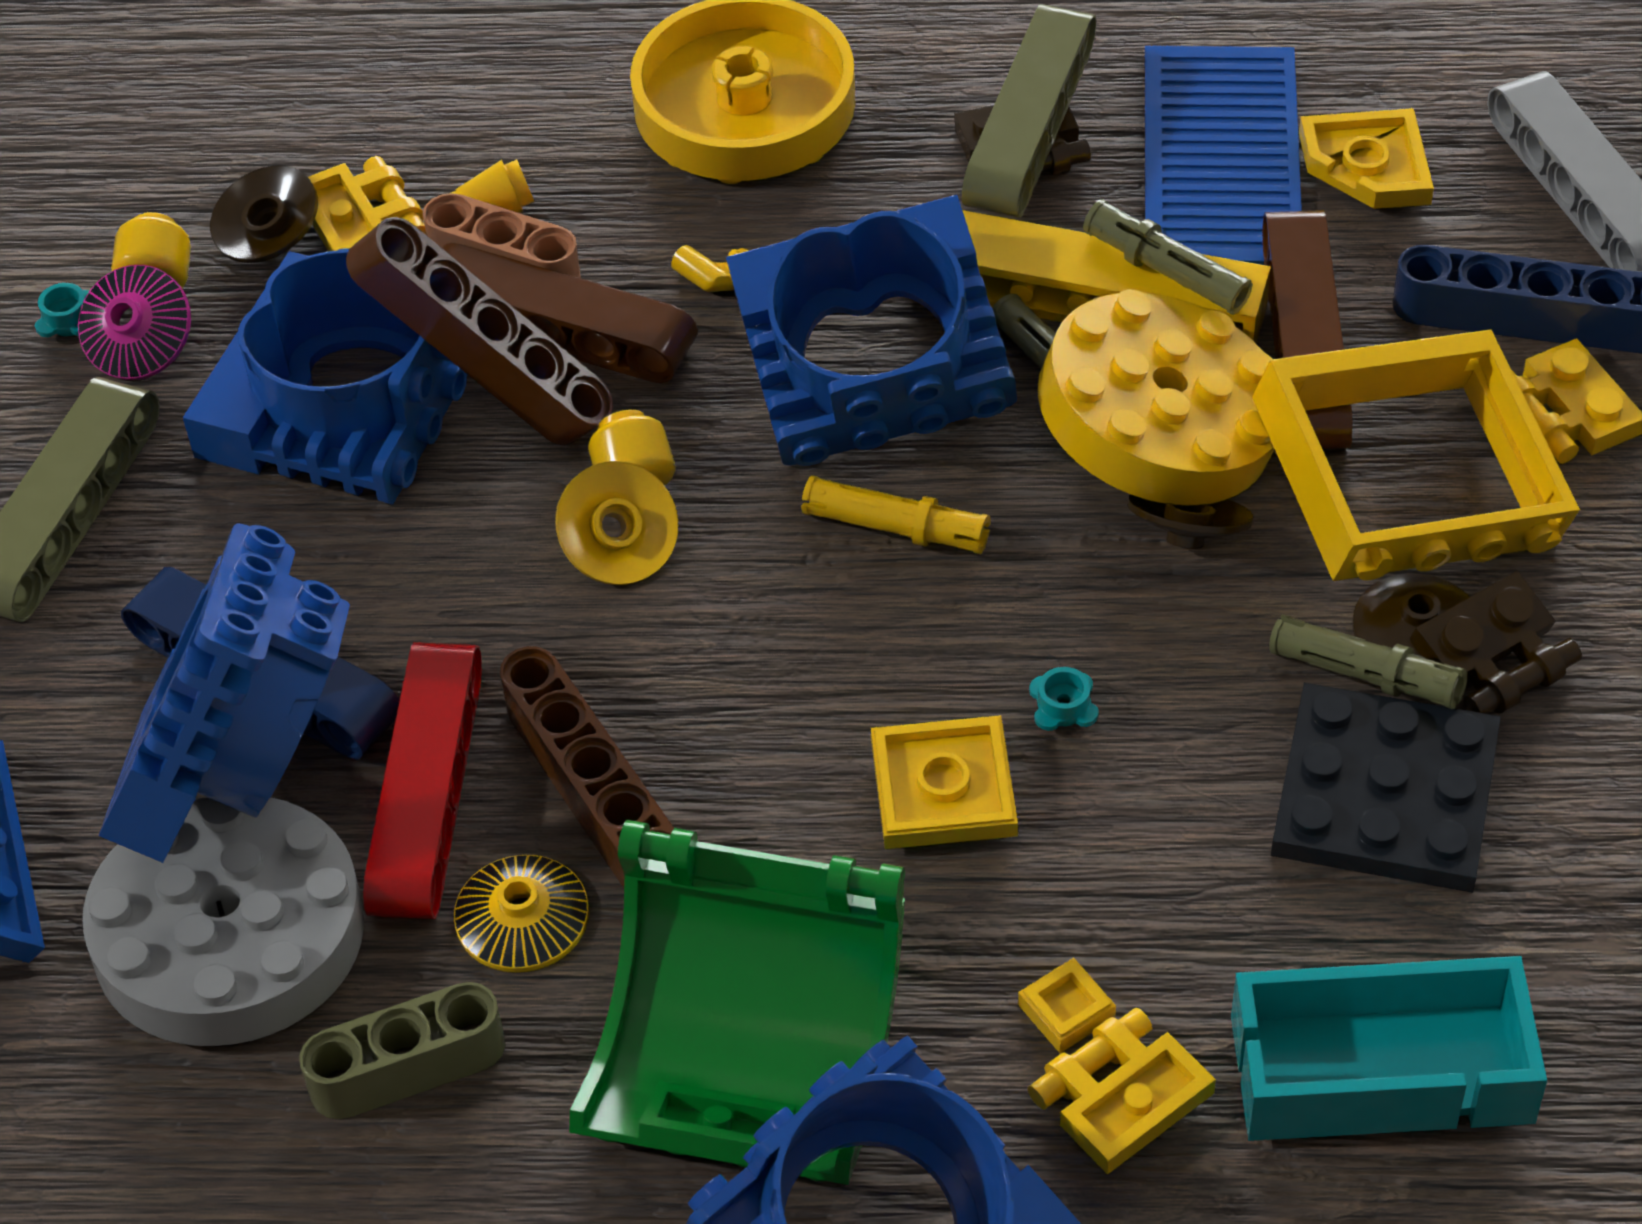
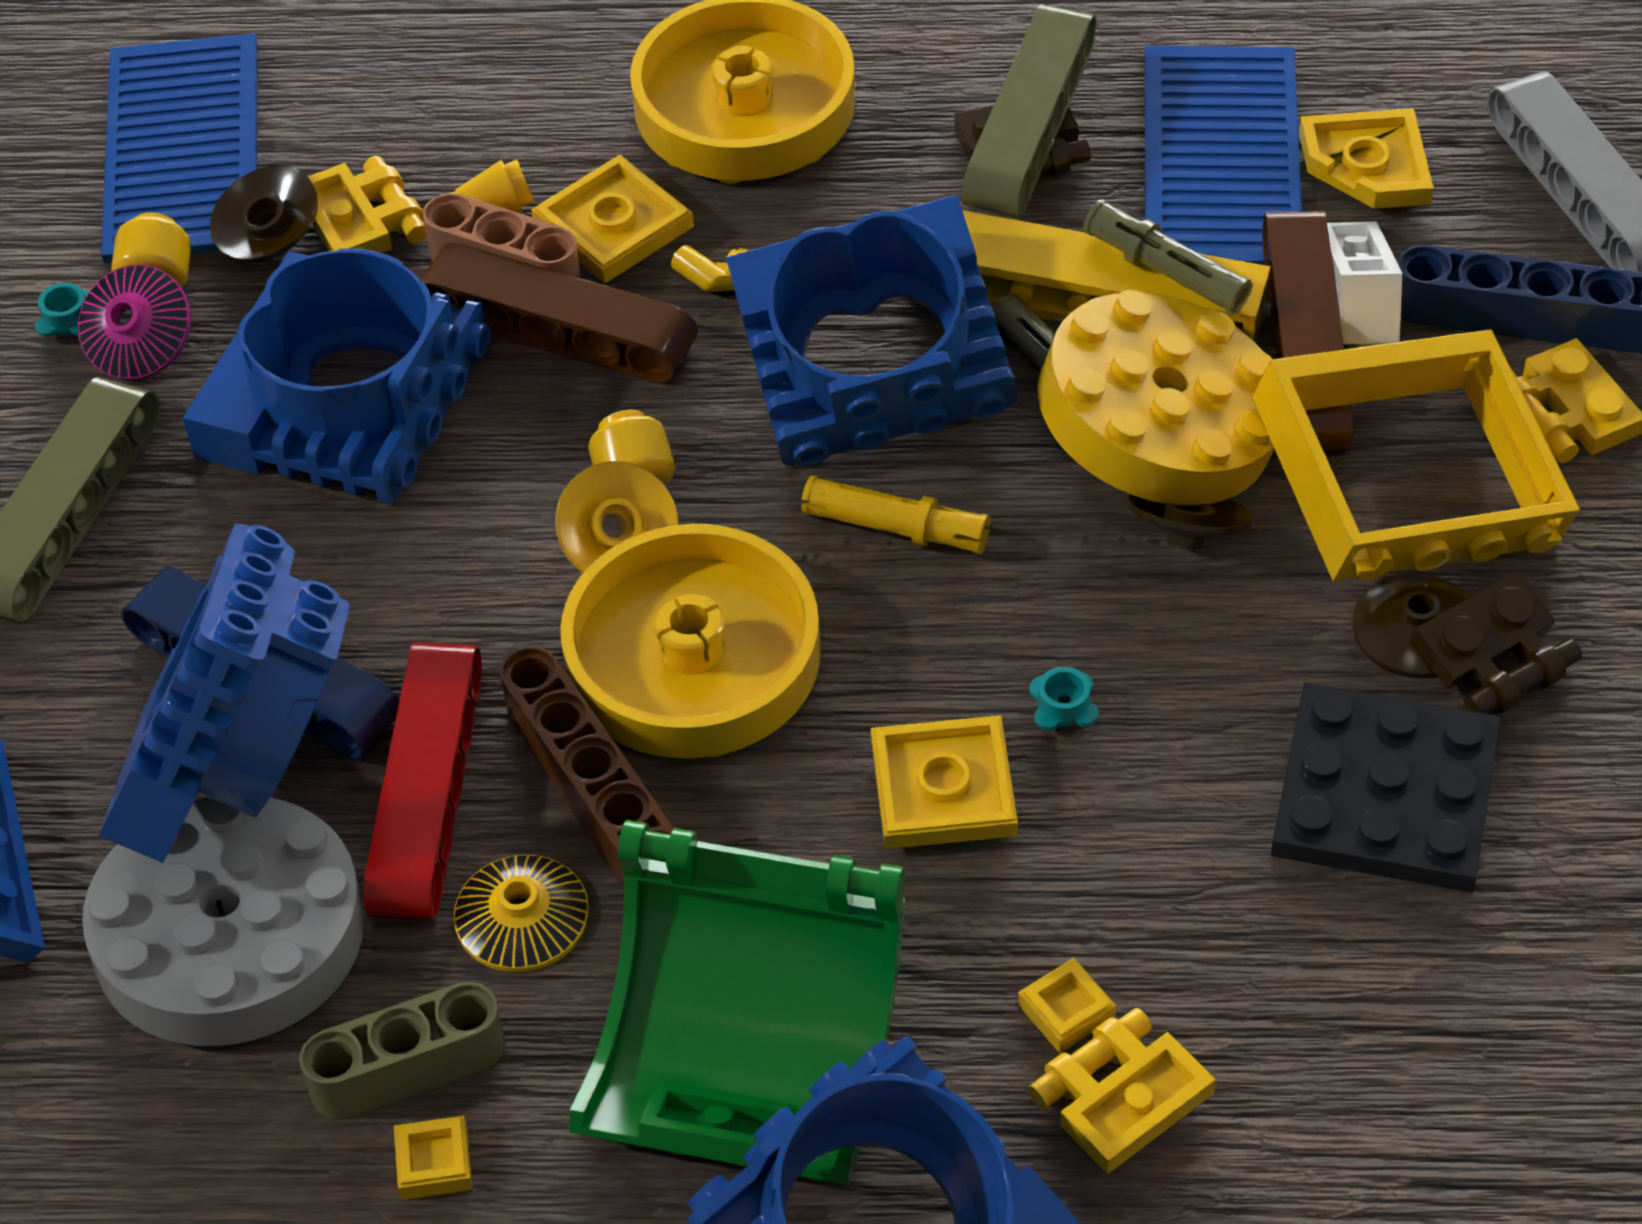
reddish brown beam [346,217,613,445] -> none
teal piece [1231,956,1547,1141] -> none
olive pin [1269,614,1467,709] -> none
none -> blue window [101,33,258,263]
none -> yellow tile [394,1116,473,1200]
none -> yellow plate [531,155,694,284]
none -> yellow piece [560,524,821,759]
none -> white slope [1327,221,1402,349]

